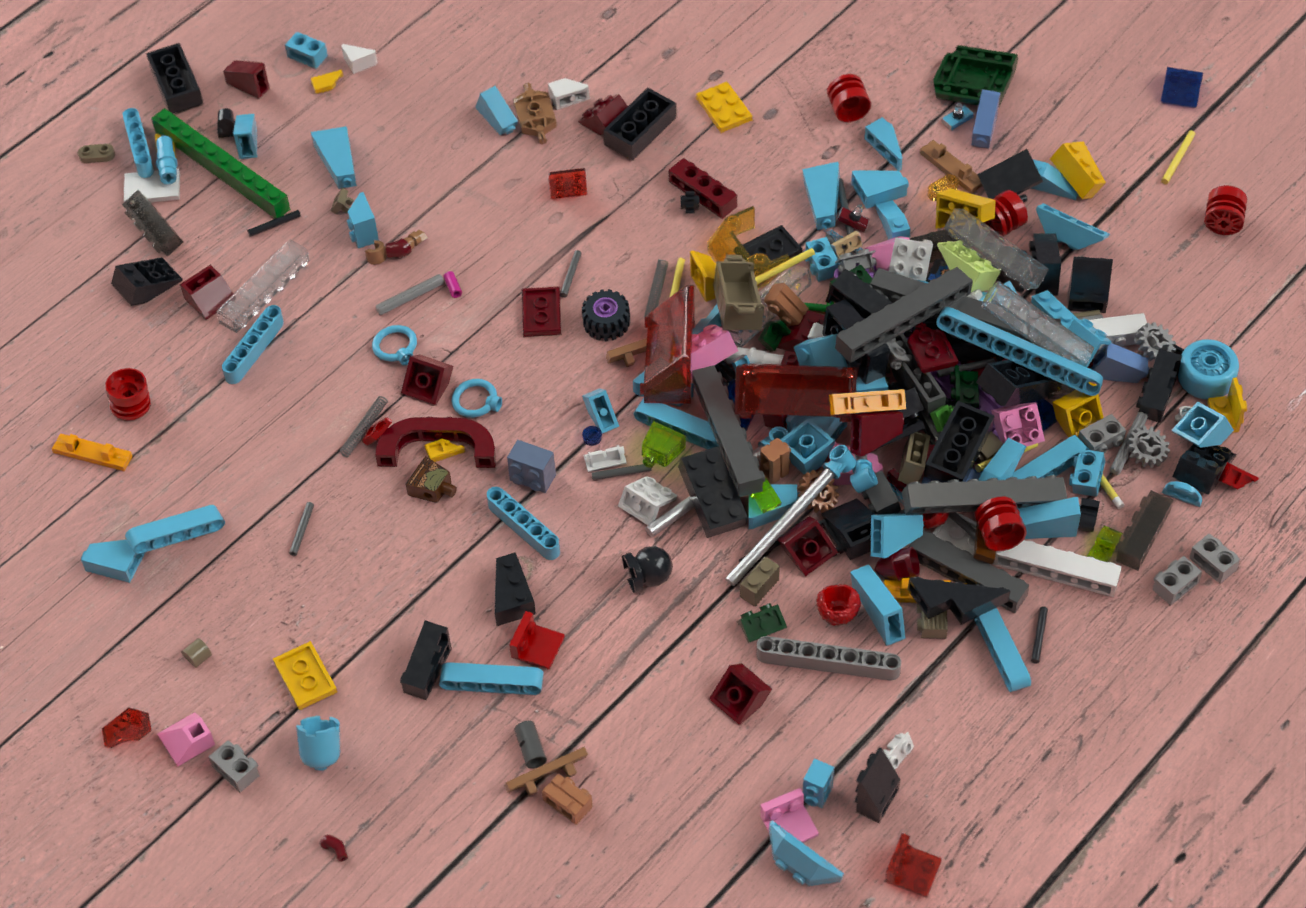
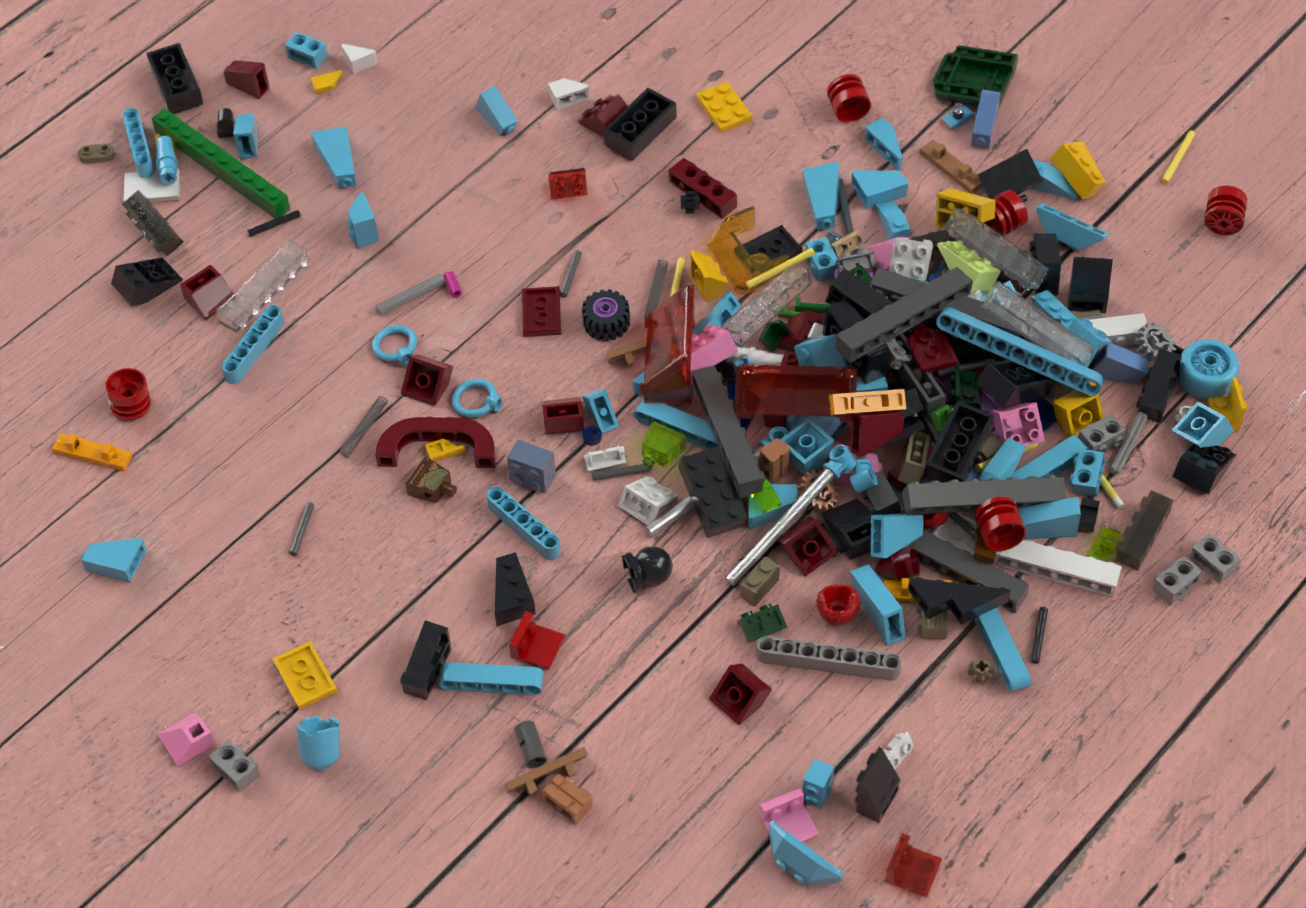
clear red arch [102,707,152,748] -> none
medium azure beam [125,505,225,554] -> none
dark tan brick [182,638,212,668] -> none
dark red arm [320,834,348,862] -> none
dark tan tile [331,188,354,214] -> none
red tile [362,417,393,446] -> none
medium nougat piece [365,230,428,265] -> none
medium nougat plate [513,83,557,144] -> none
dark tan container [713,255,764,330] -> none
nougat brick [763,283,809,326] -> none
dark red piece [837,204,870,233] -> none
clear yellow beam [927,174,959,201] -> none
light grey gear [1126,426,1170,468] -> none
clear blue bracket [1161,67,1203,108] -> none
medium azure tile [1162,481,1202,507] -> none
red tile [1218,462,1259,489] -> none
none -> dark red slope [542,397,585,435]
none -> dark tan gear [967,657,995,685]

